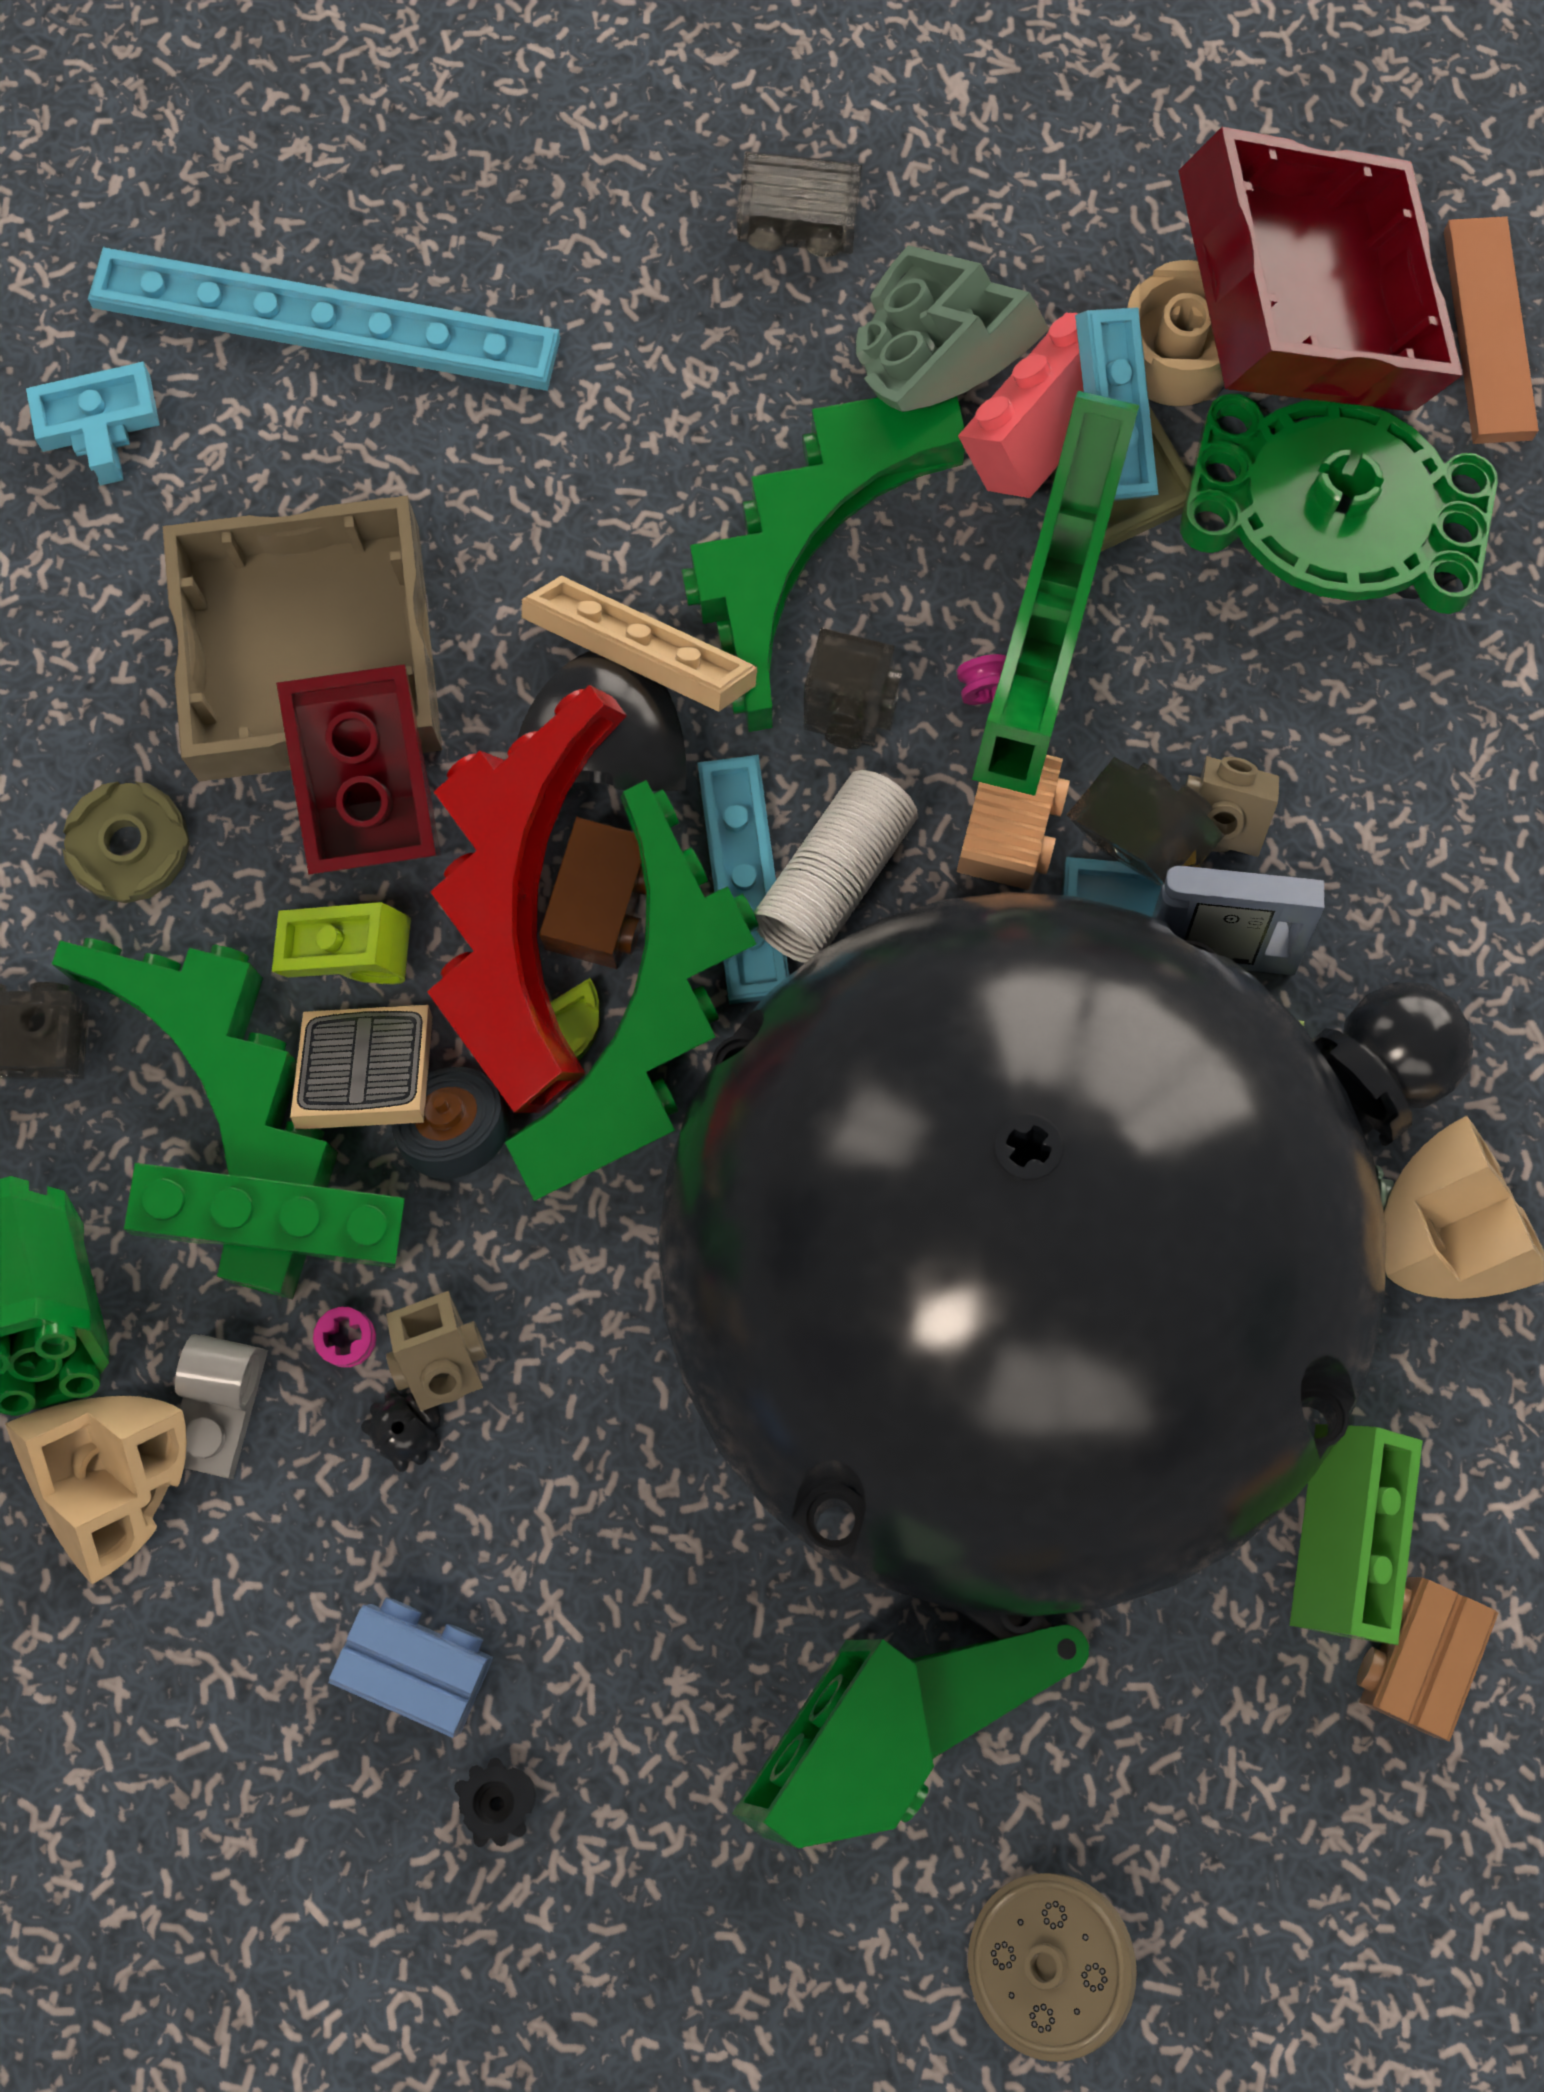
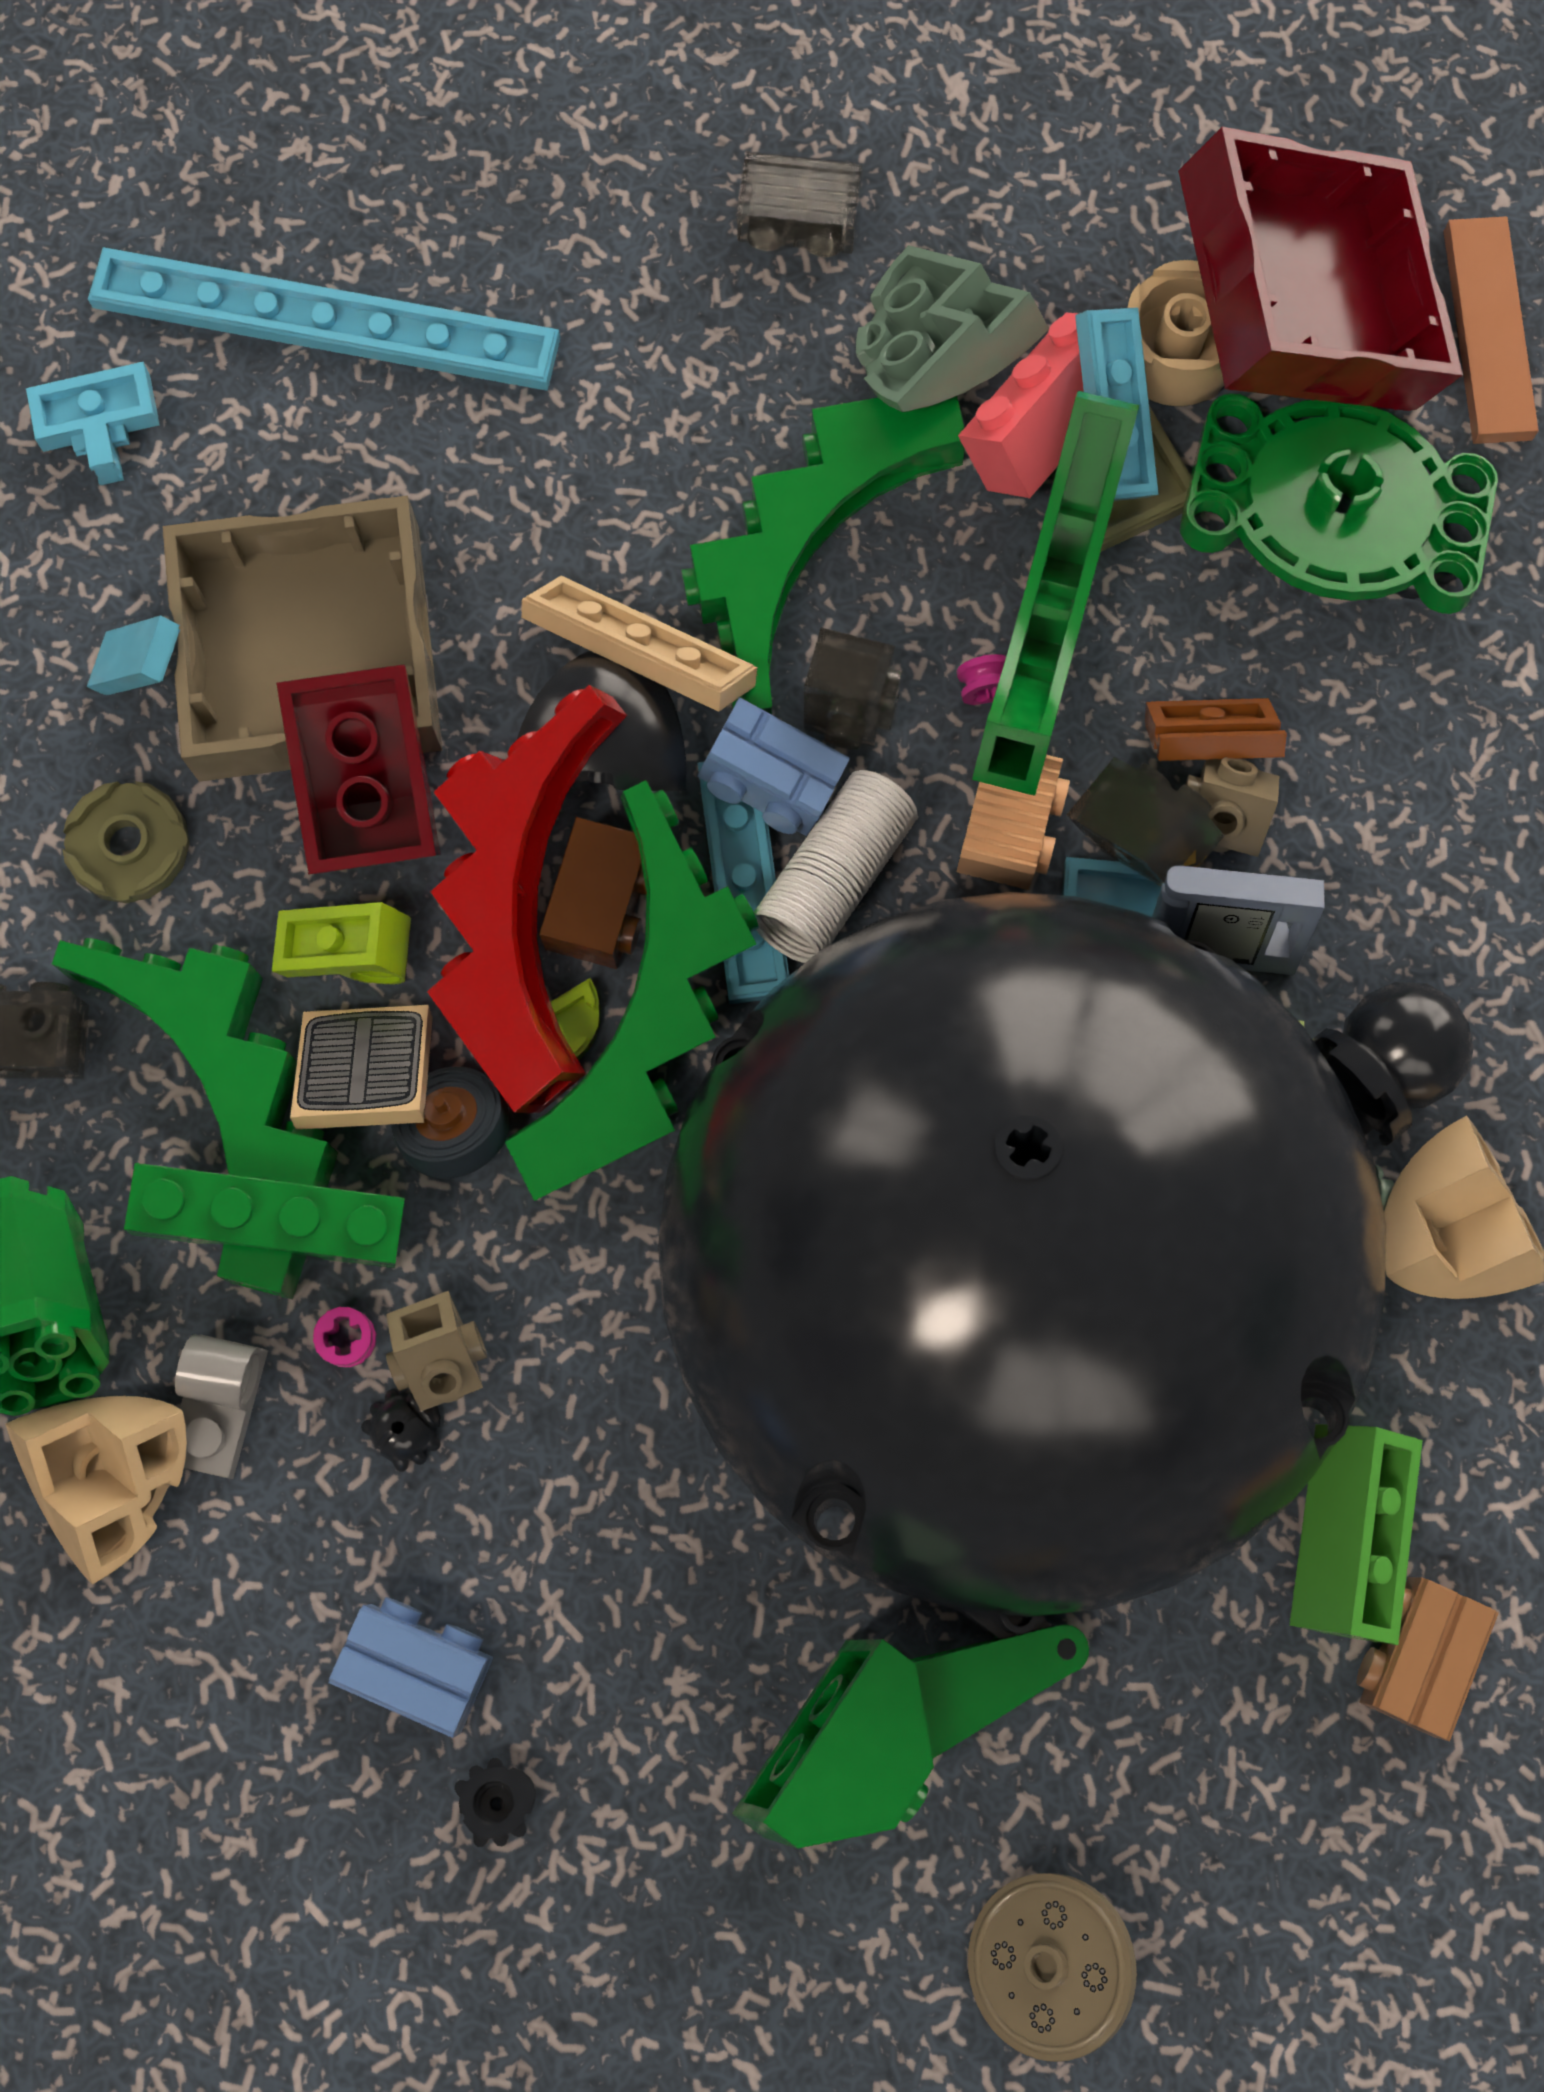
none -> medium azure tile [87,615,180,695]
none -> medium blue brick [697,697,850,836]
none -> dark orange plate [1145,698,1287,761]

